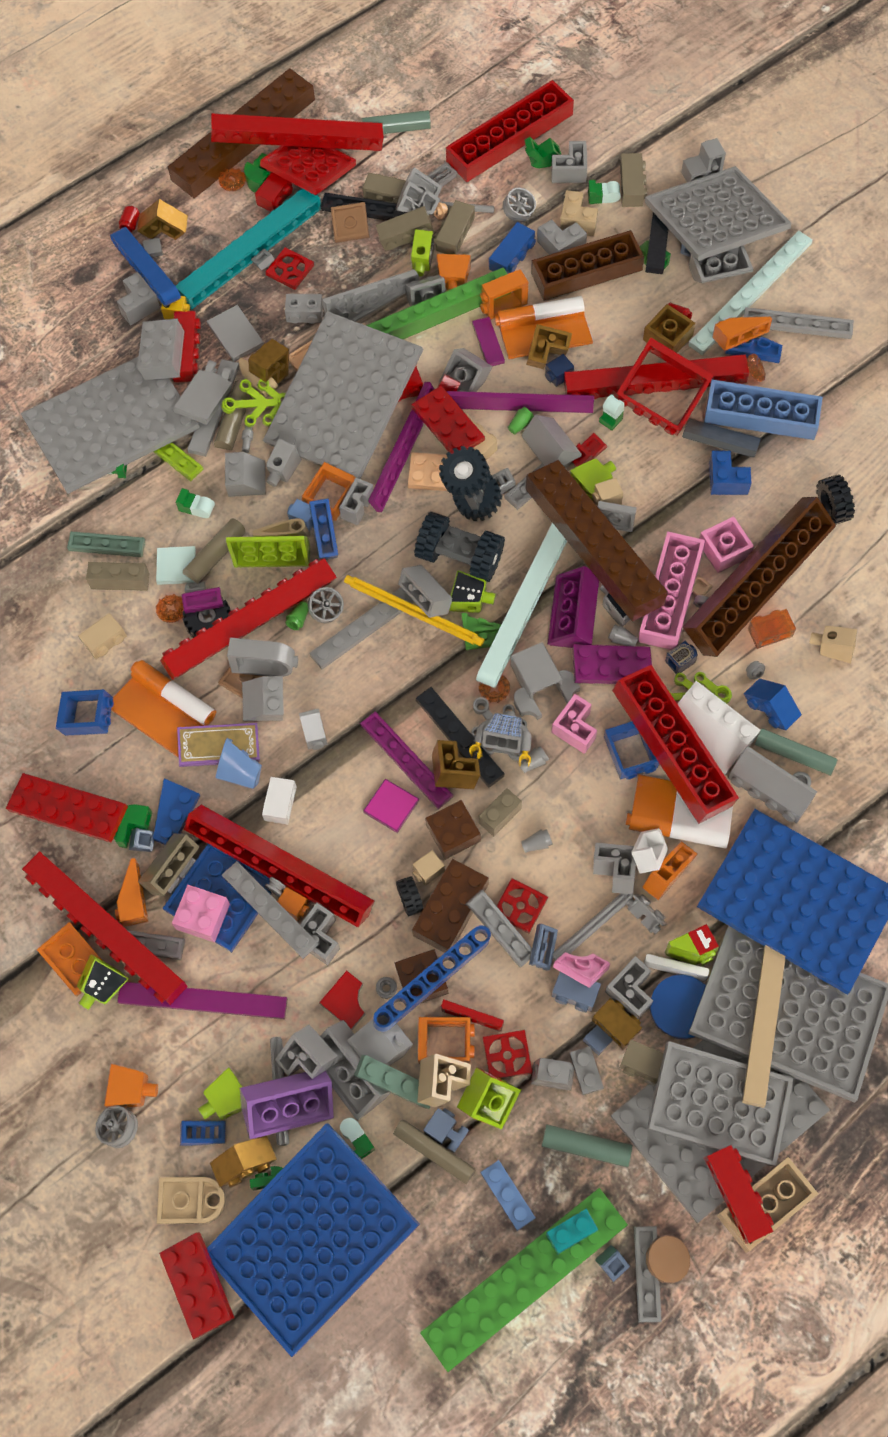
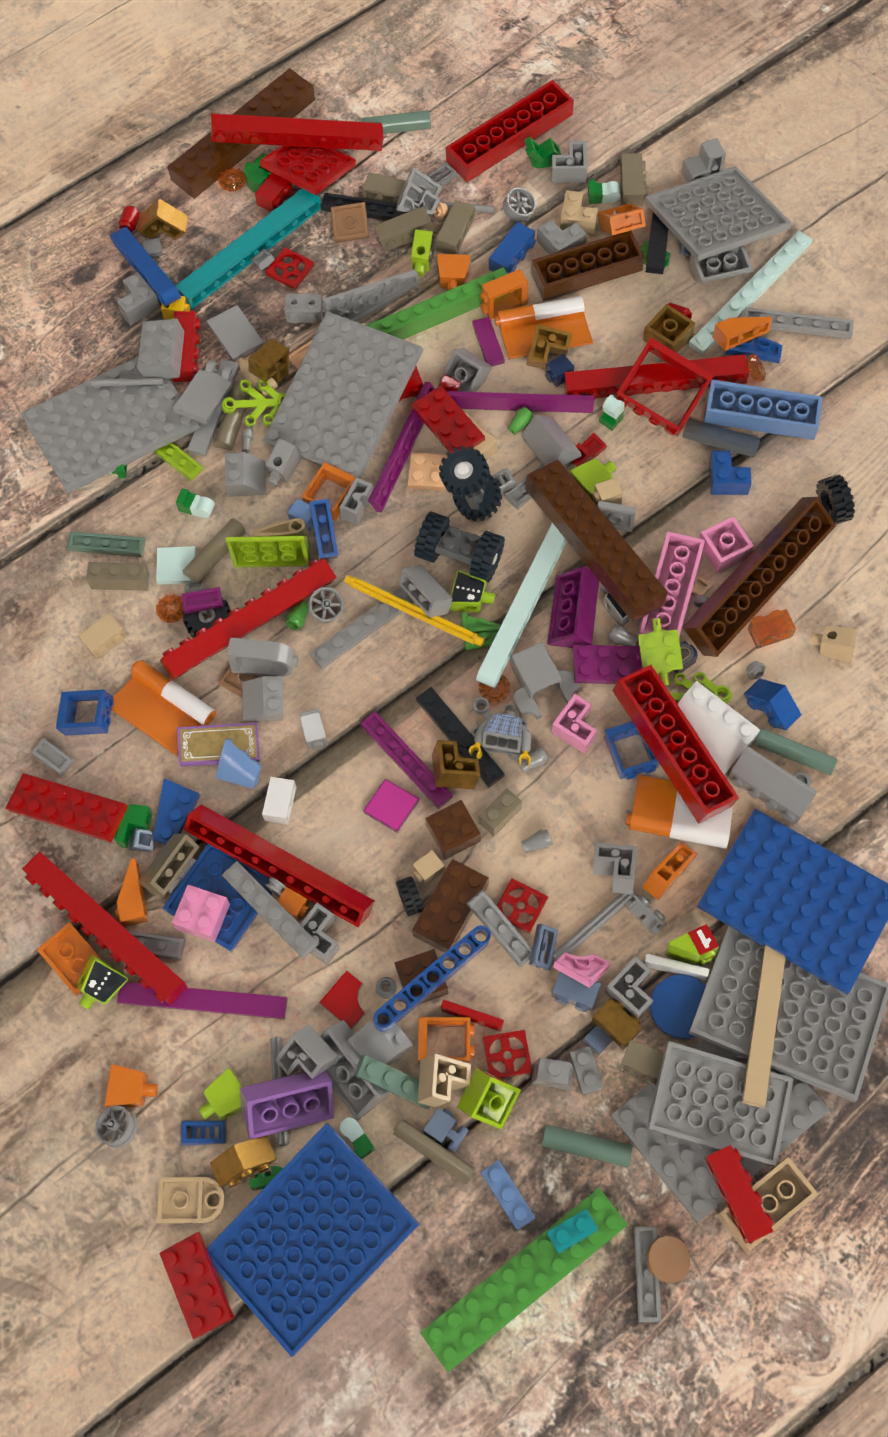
light grey slope [405,275,445,307] -> none
sand blue slope [595,1245,630,1282] -> none
white panel [631,828,668,874] -> none
none -> light grey tile [31,738,75,777]
none -> light grey bar [91,377,164,387]
none -> orange window [598,203,646,235]
none -> lime plate [638,618,683,685]

